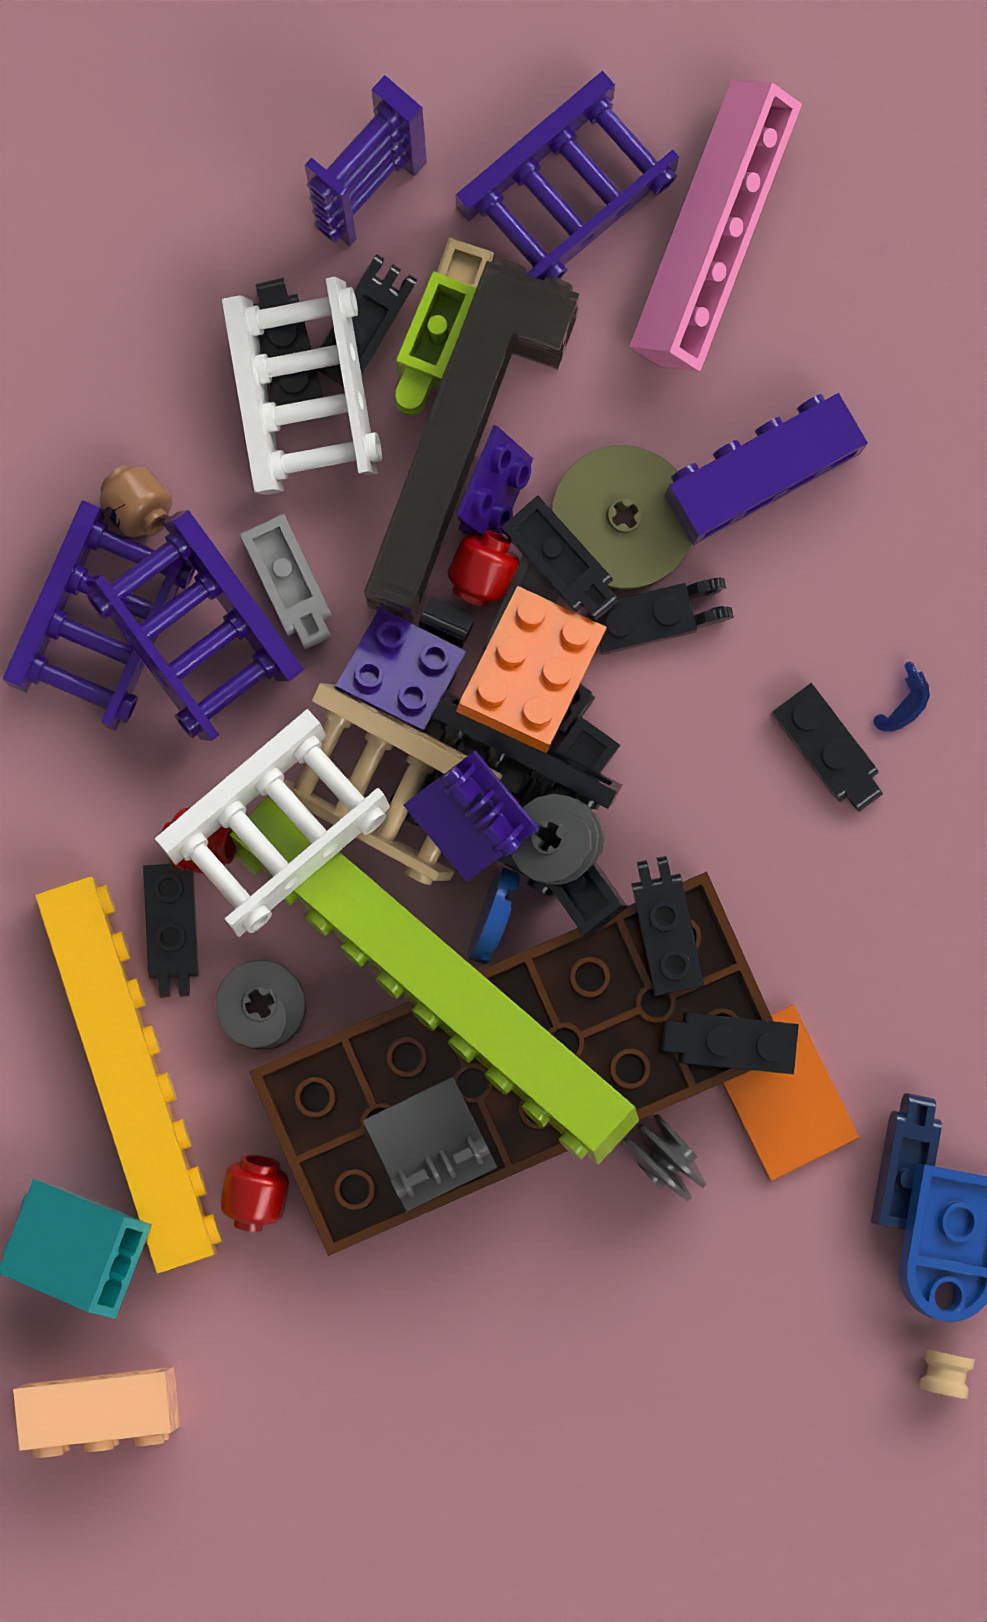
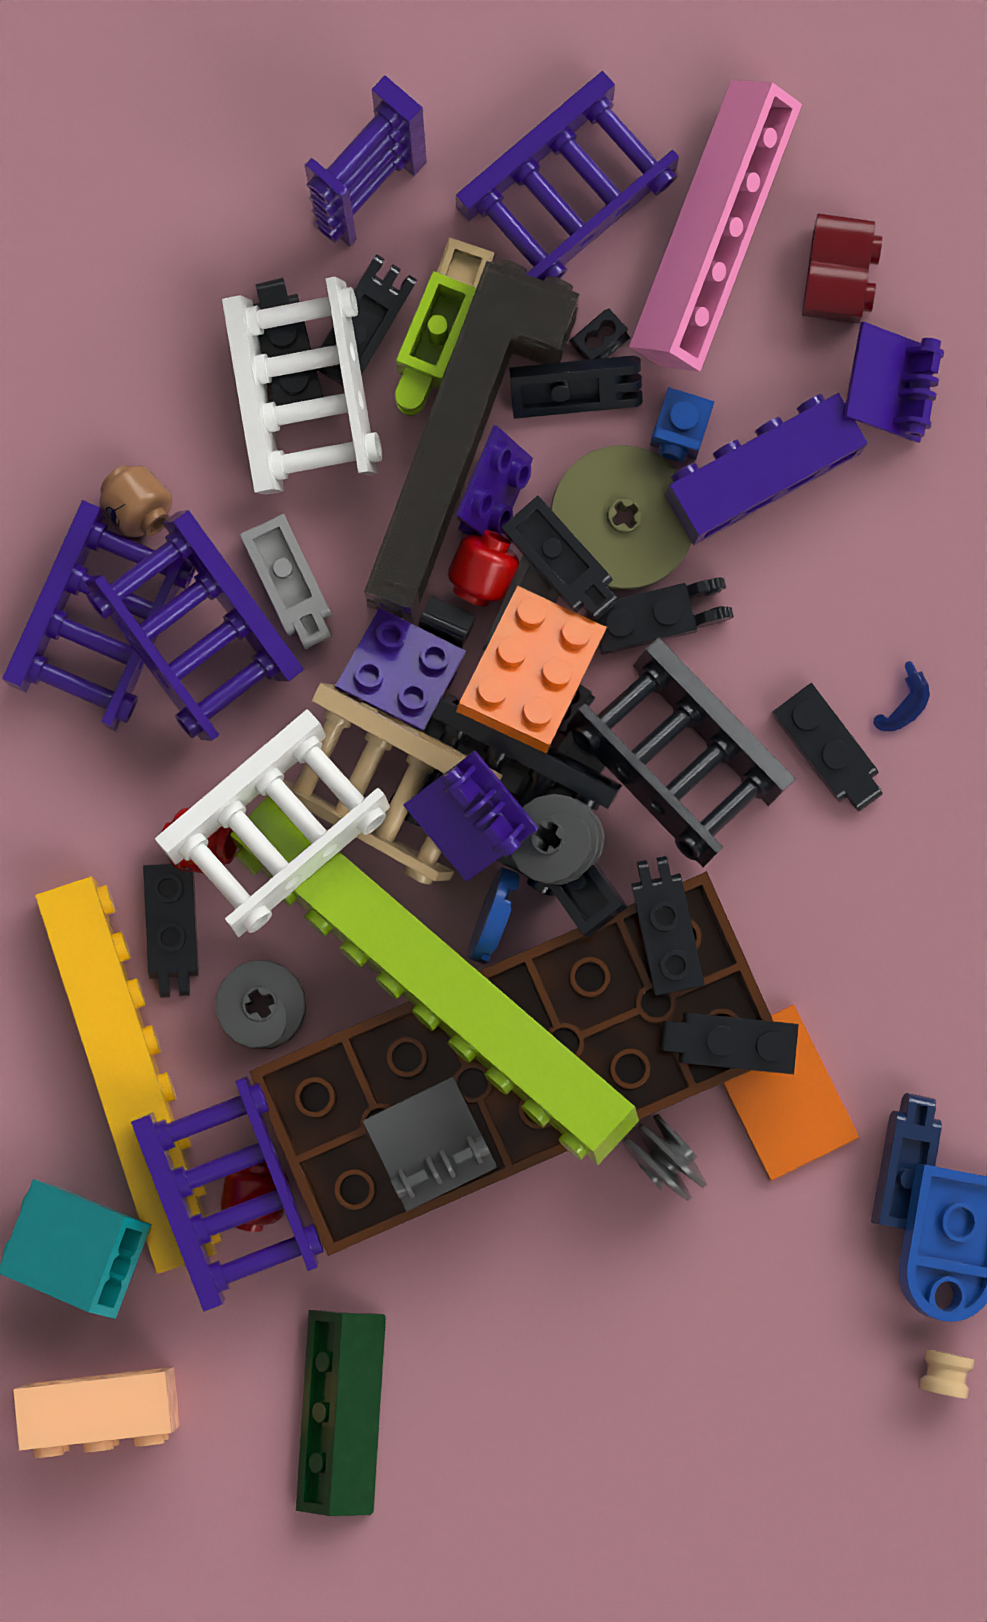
none -> dark purple fence [131,1076,324,1312]
none -> dark green panel [296,1310,386,1516]
none -> black hinge [509,356,643,419]
none -> black fence [567,637,796,867]
none -> black piece [569,308,631,360]
none -> blue bracket [650,387,715,462]
none -> dark red brick [802,214,883,324]
none -> dark purple hinge [844,321,944,443]

